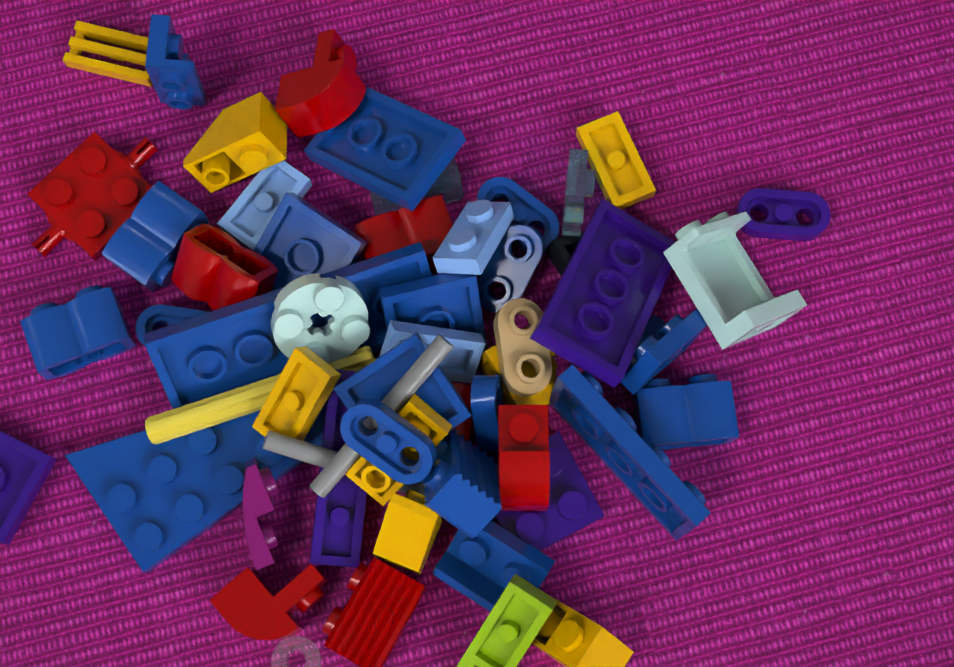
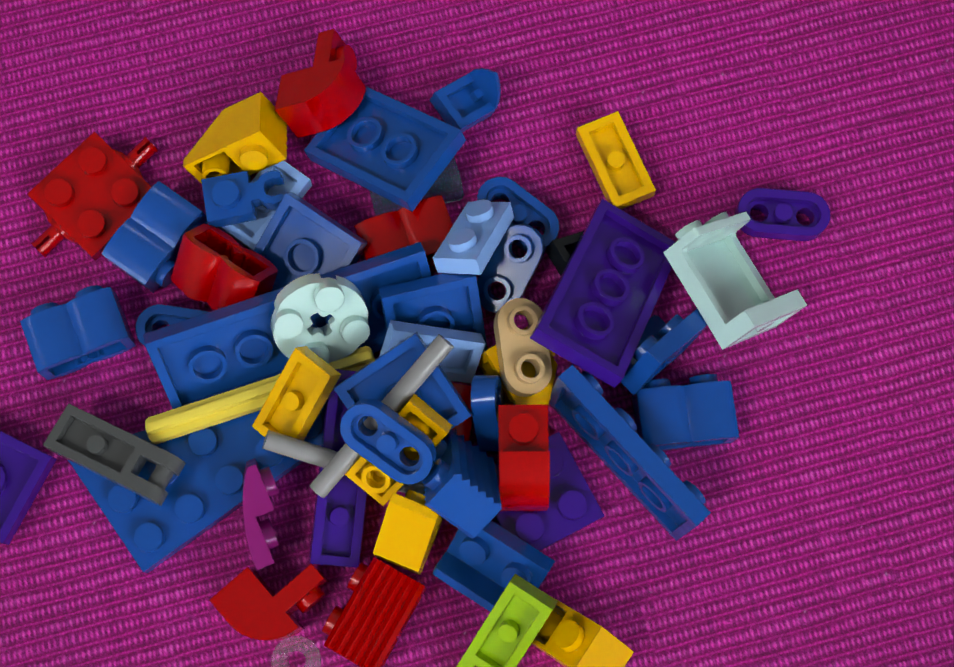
yellow tile [63,20,153,87] -> none
blue bracket [145,14,206,110] -> none
clear light blue plate [562,149,595,237] -> none
none -> dark grey plate [43,403,186,506]
none -> blue plate [201,171,284,228]
none -> blue plate [429,68,501,132]

